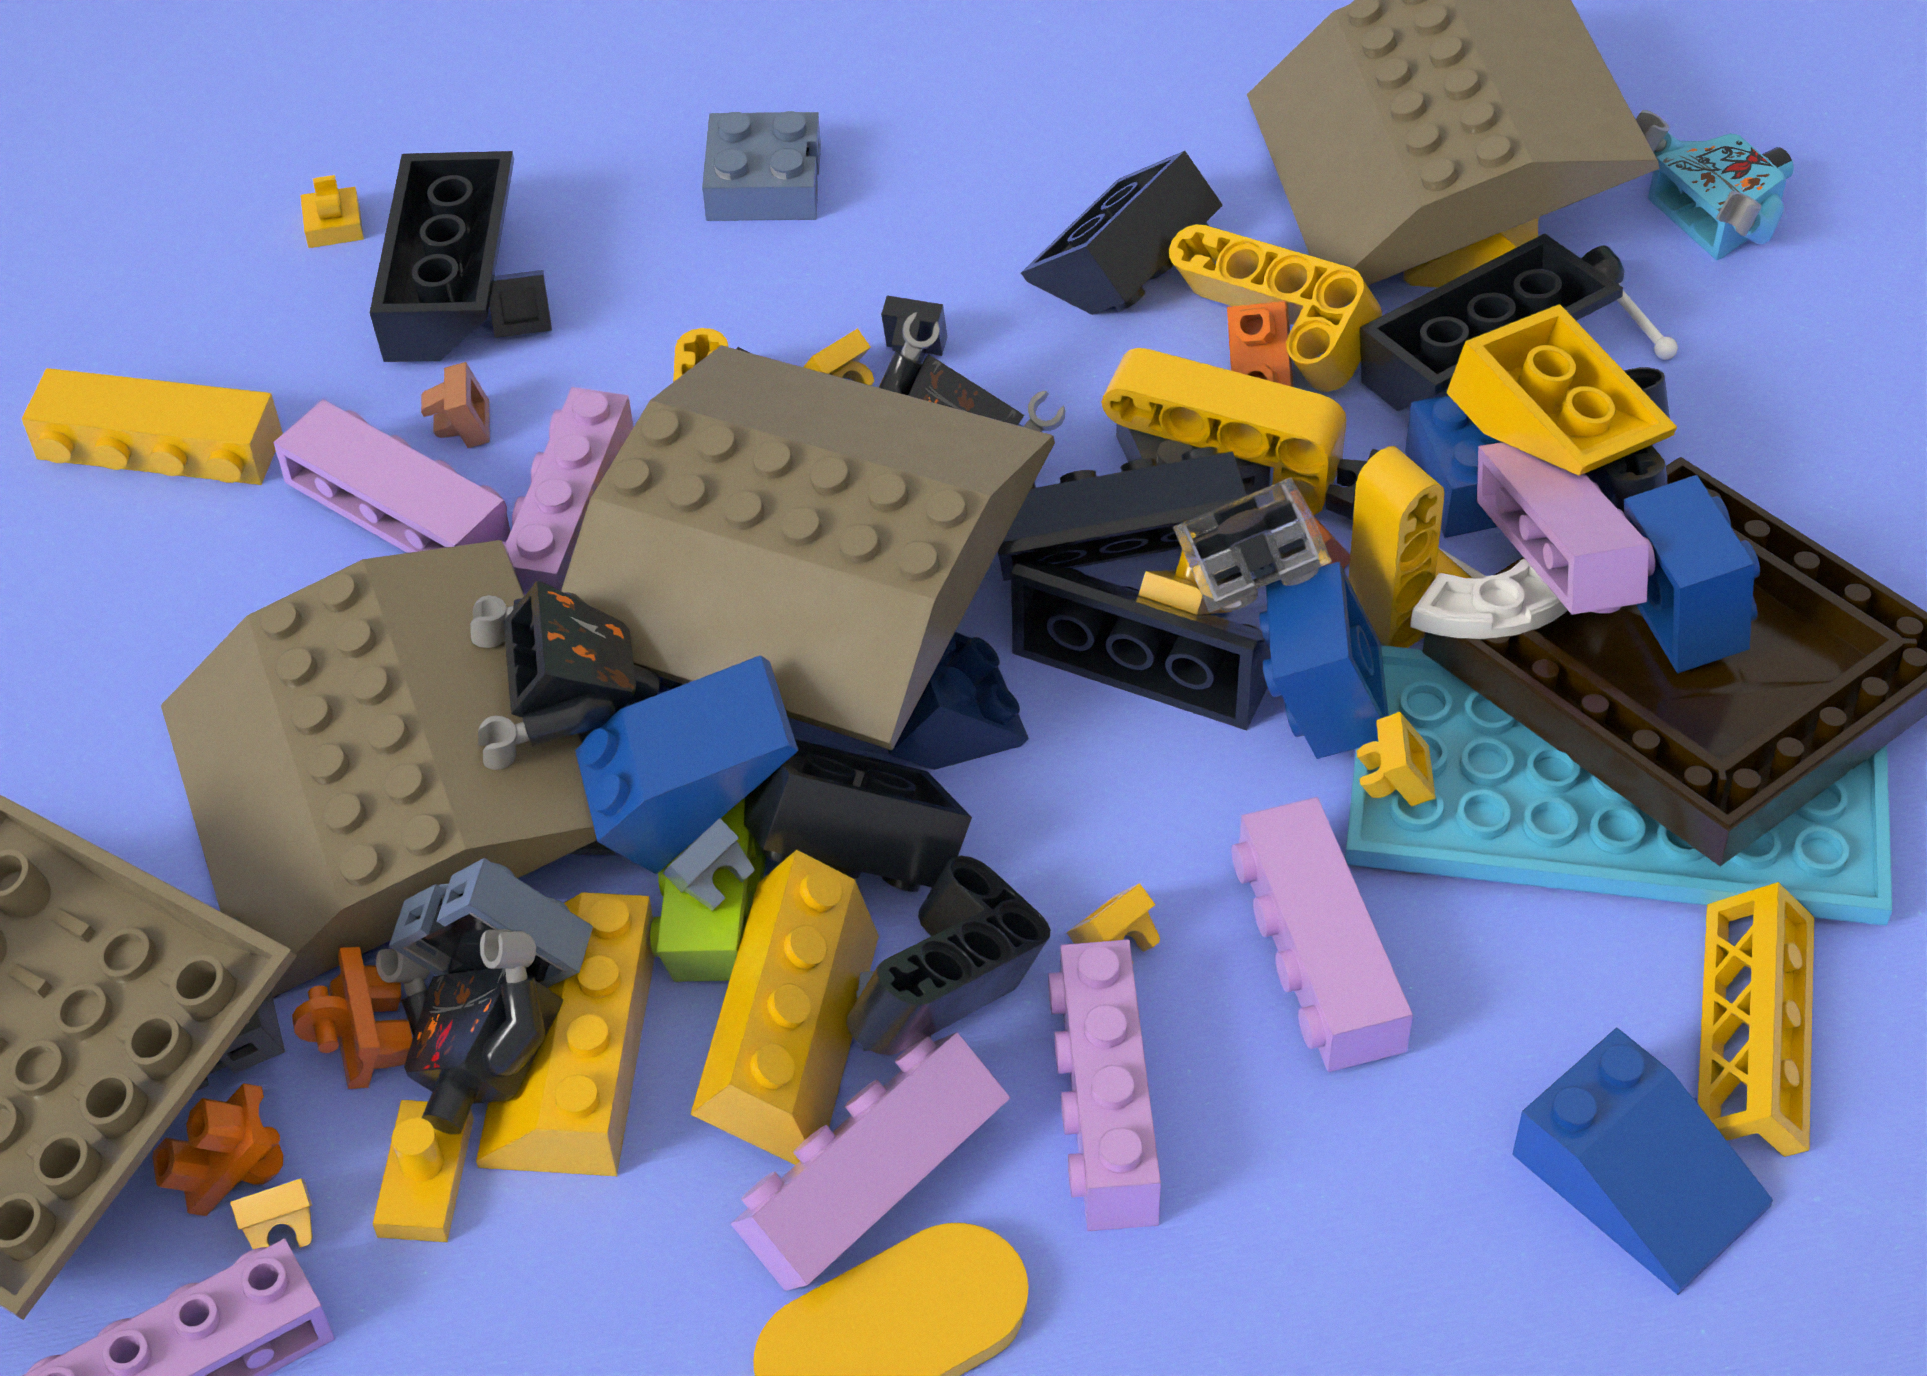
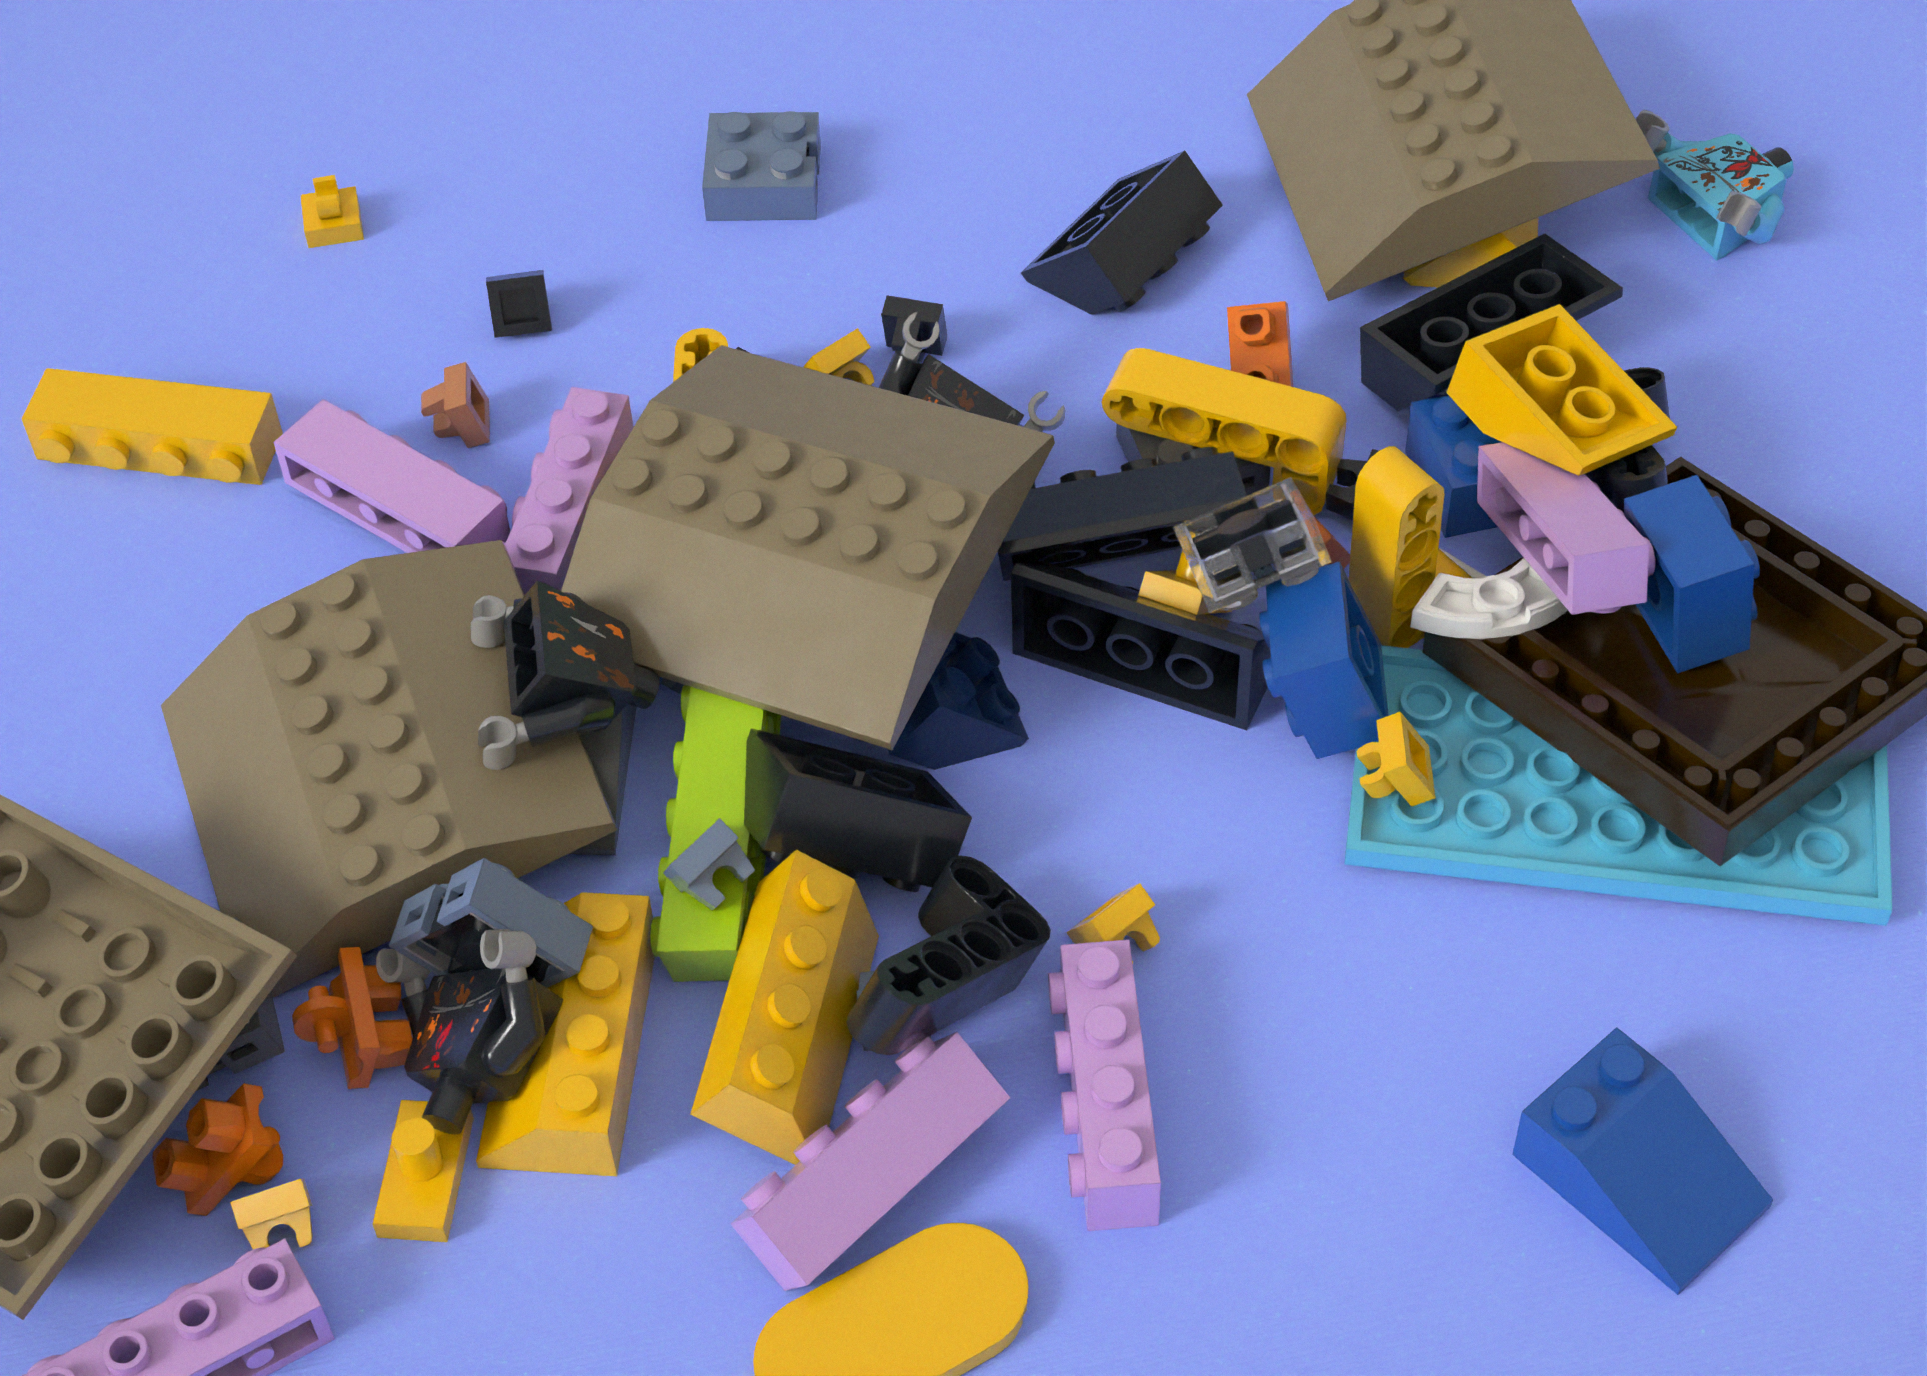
black slope [369,151,515,362] -> none
blue slope [575,655,799,874] -> none
yellow beam [1169,224,1382,392] -> none
lavender brick [1231,797,1413,1072] -> none
hinge [1581,245,1678,360] -> none
yellow fence [1697,882,1814,1157] -> none

